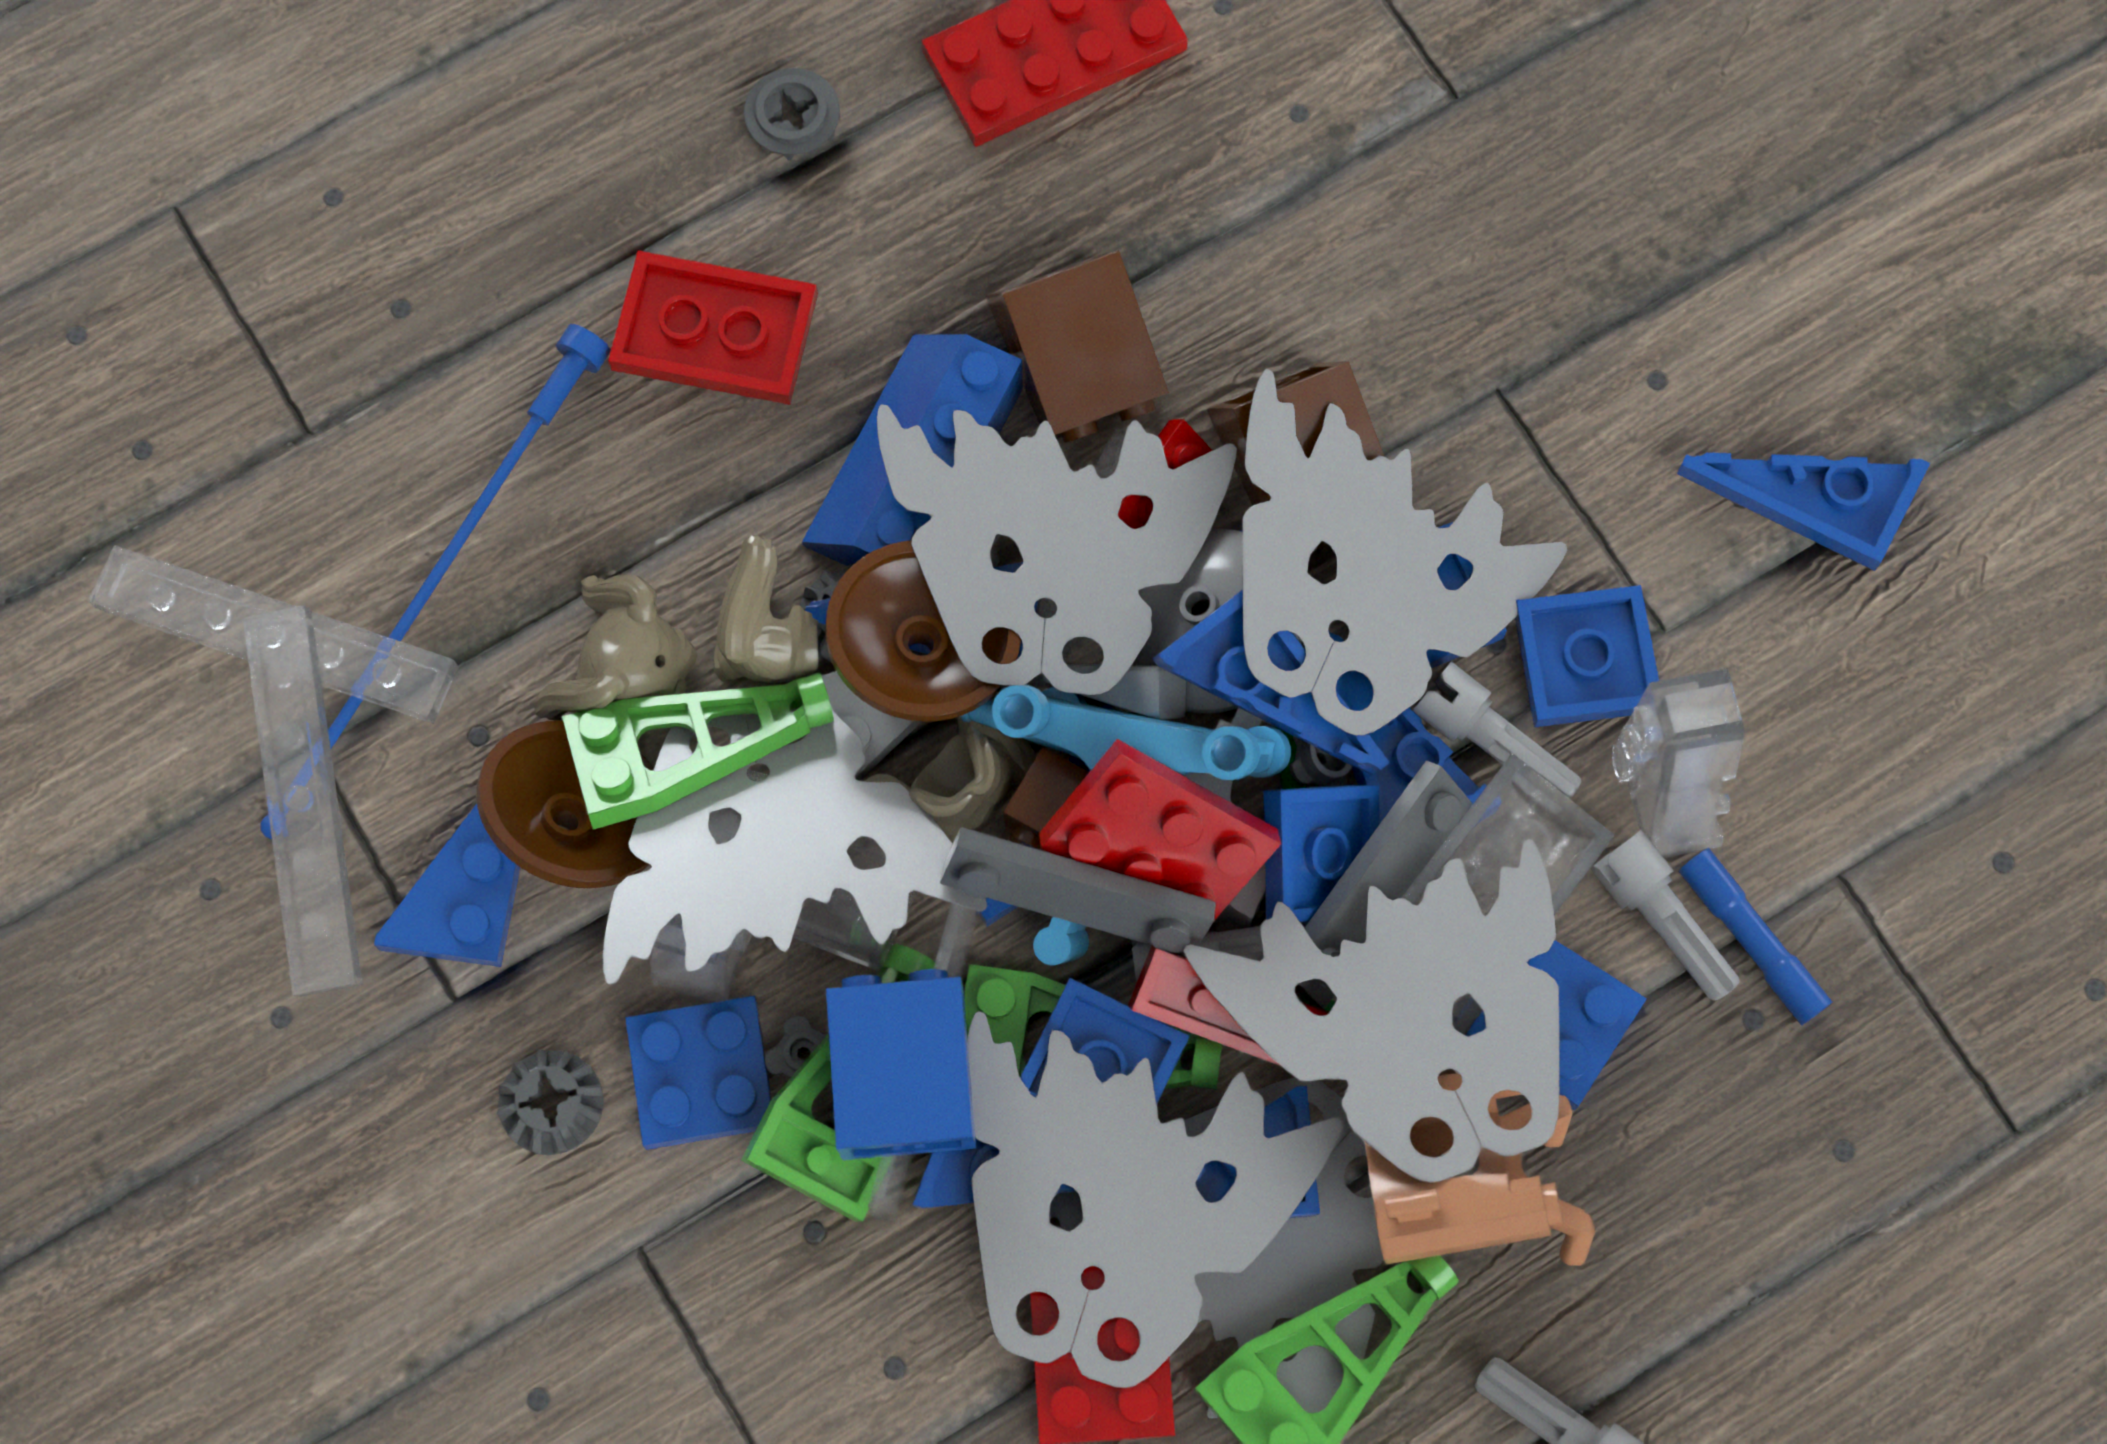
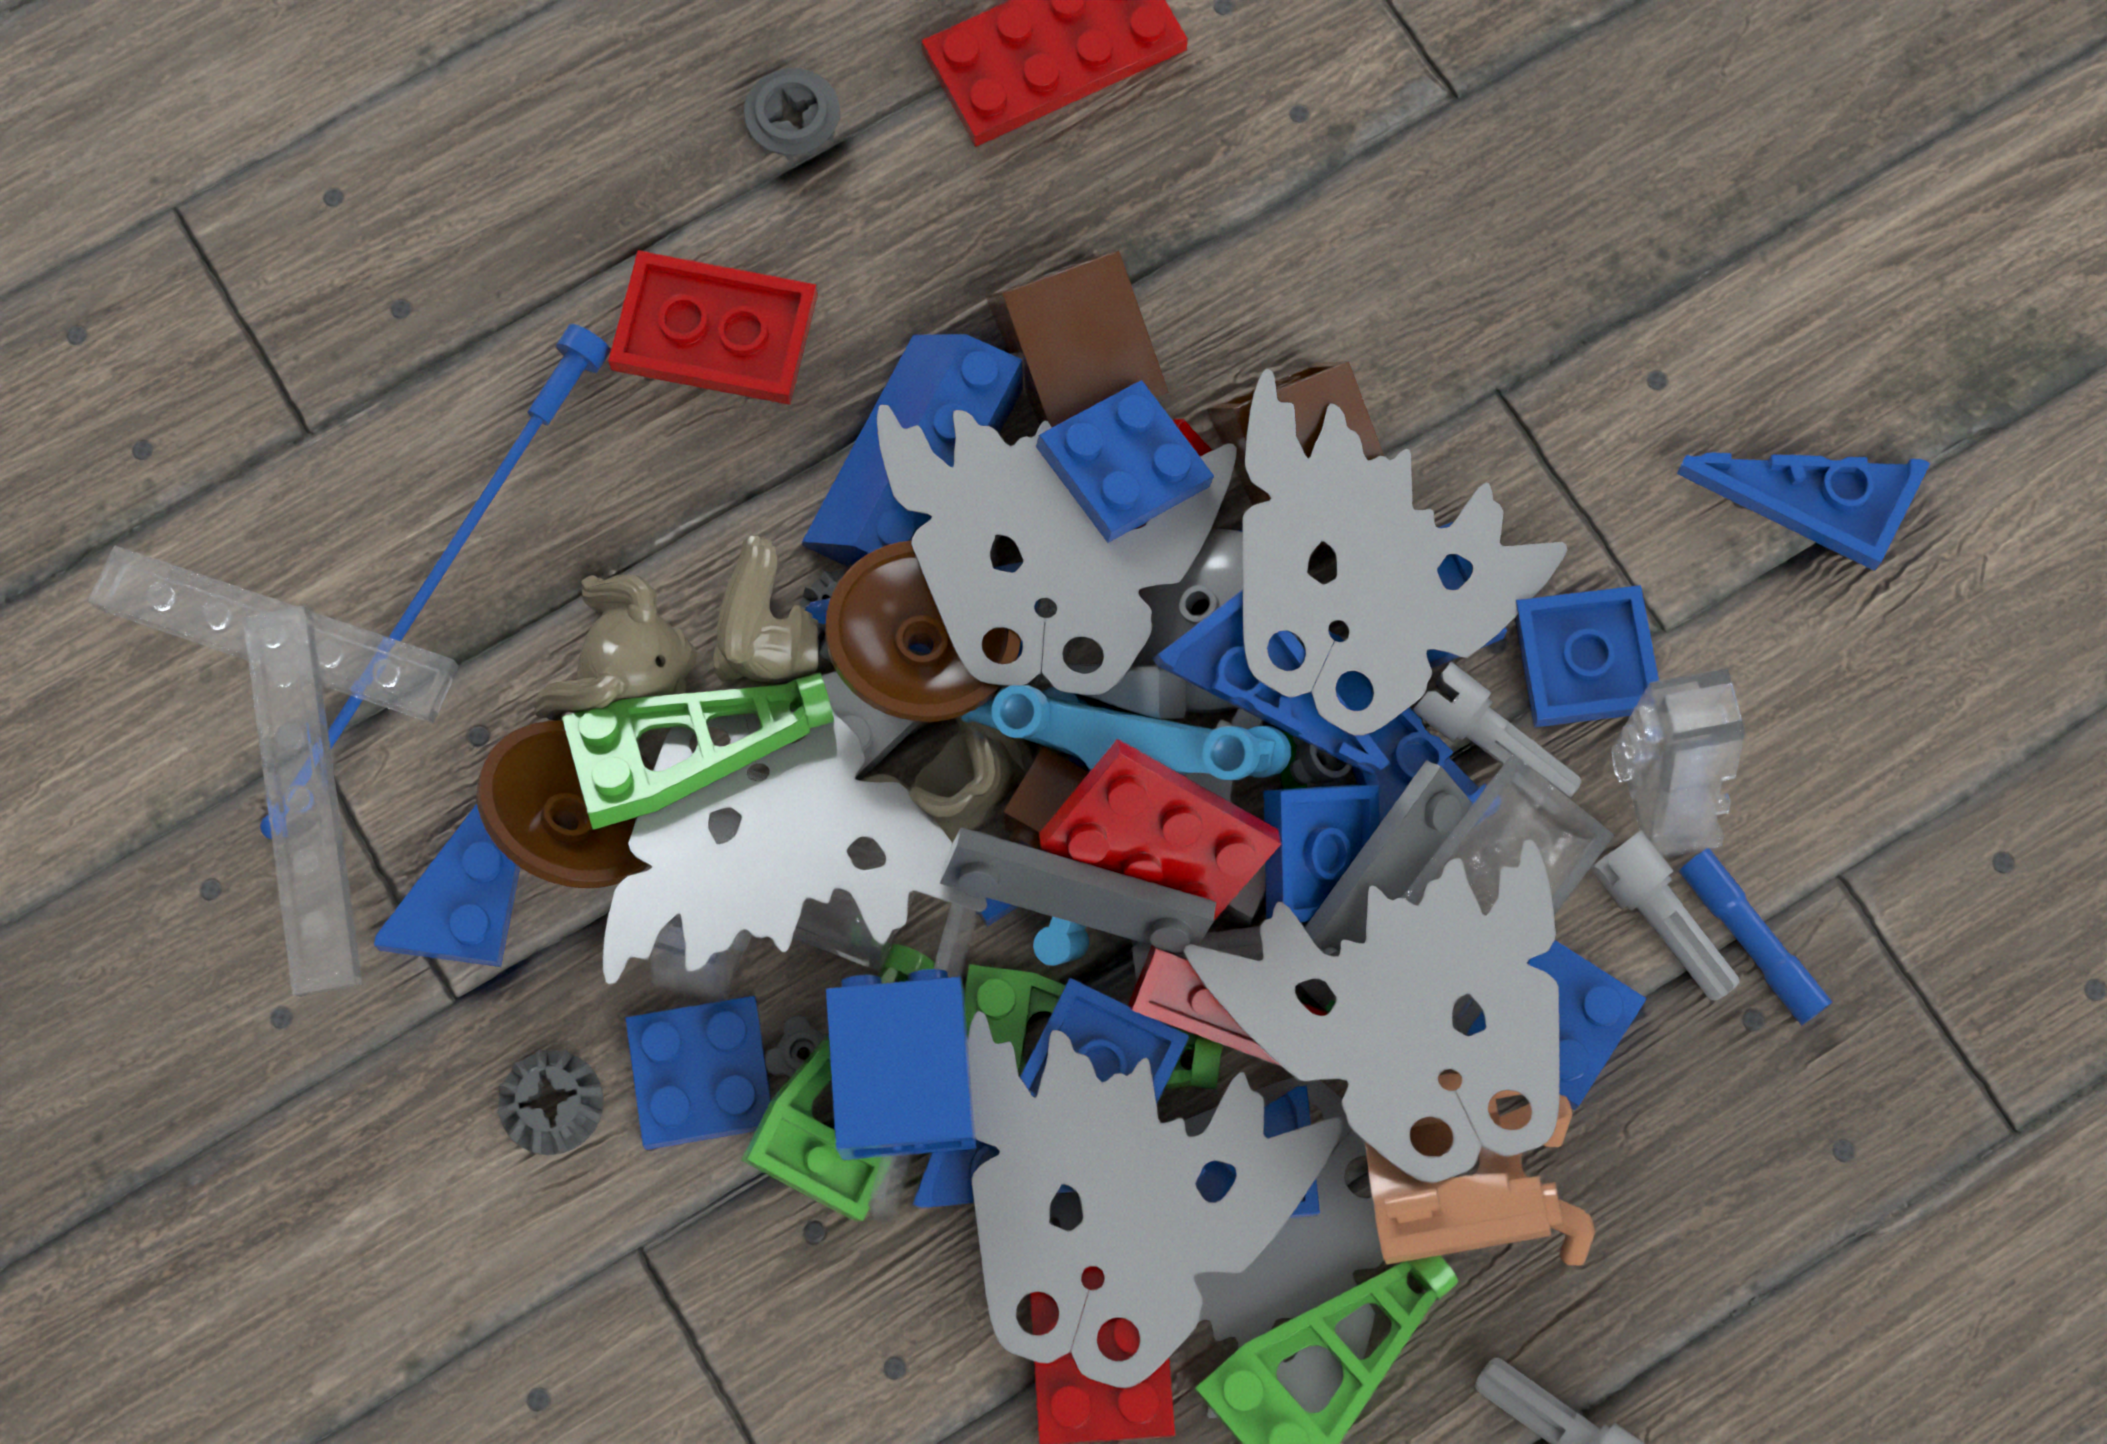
none -> blue plate [1036,380,1214,543]

